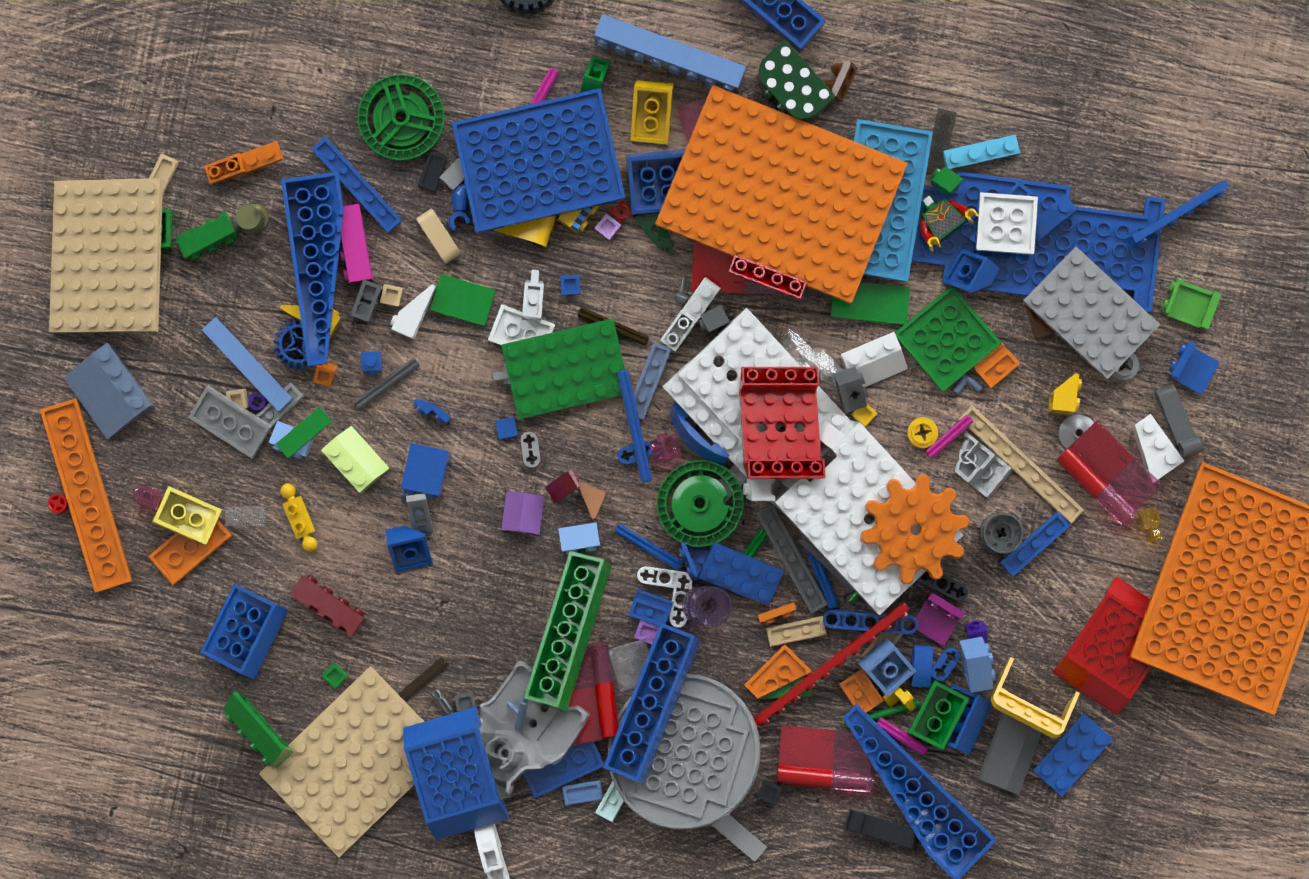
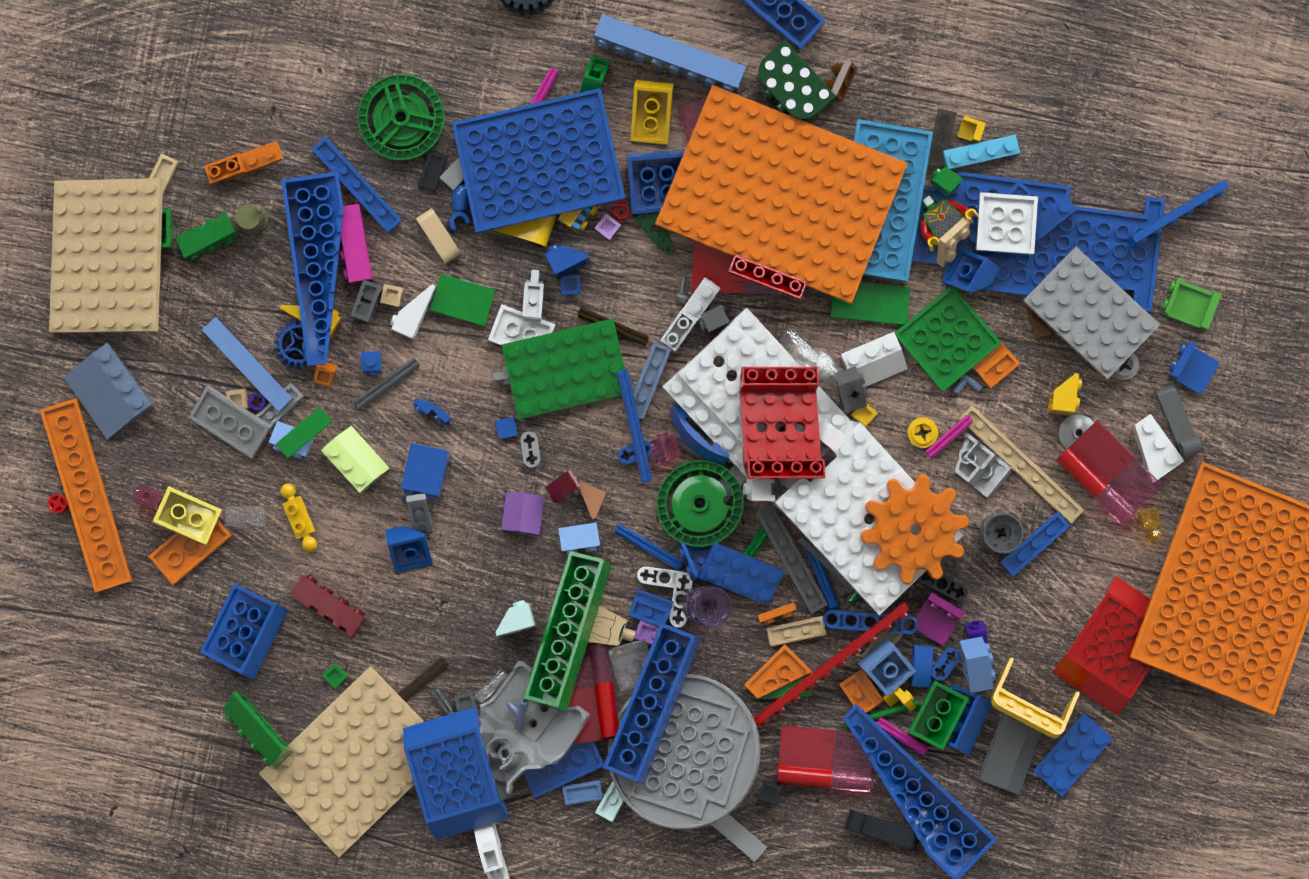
none -> clear axle [474,670,508,703]
none -> light aqua slope [496,600,536,637]
none -> blue slope [545,245,590,279]
none -> tan torso [588,606,636,646]
none -> tan plate [937,217,970,267]
none -> yellow panel [957,116,986,143]

